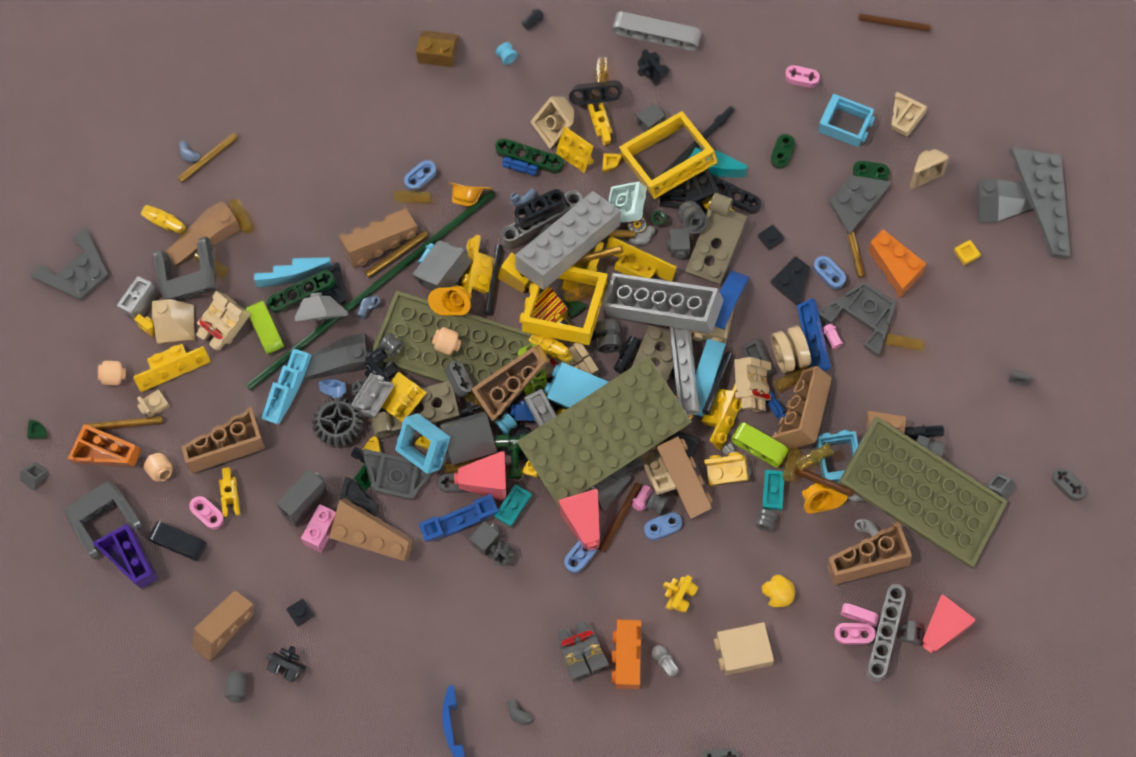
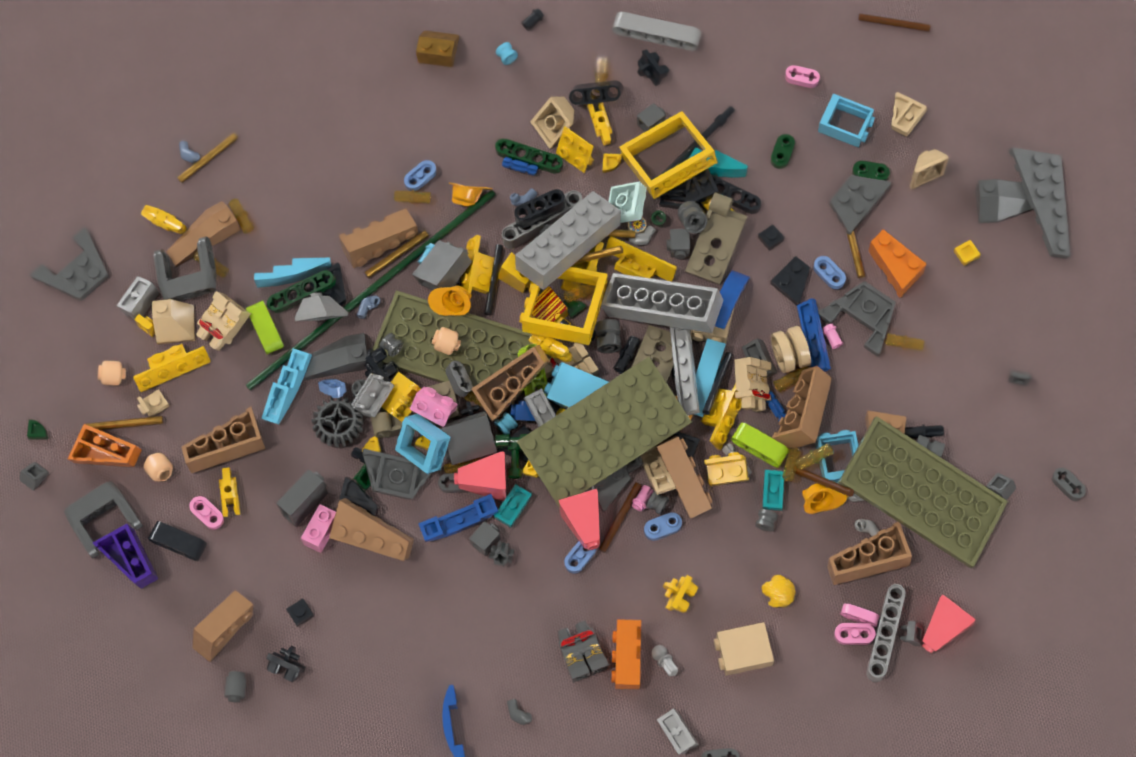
none -> bright pink bracket [410,386,458,427]
none -> light grey hinge [657,708,699,755]

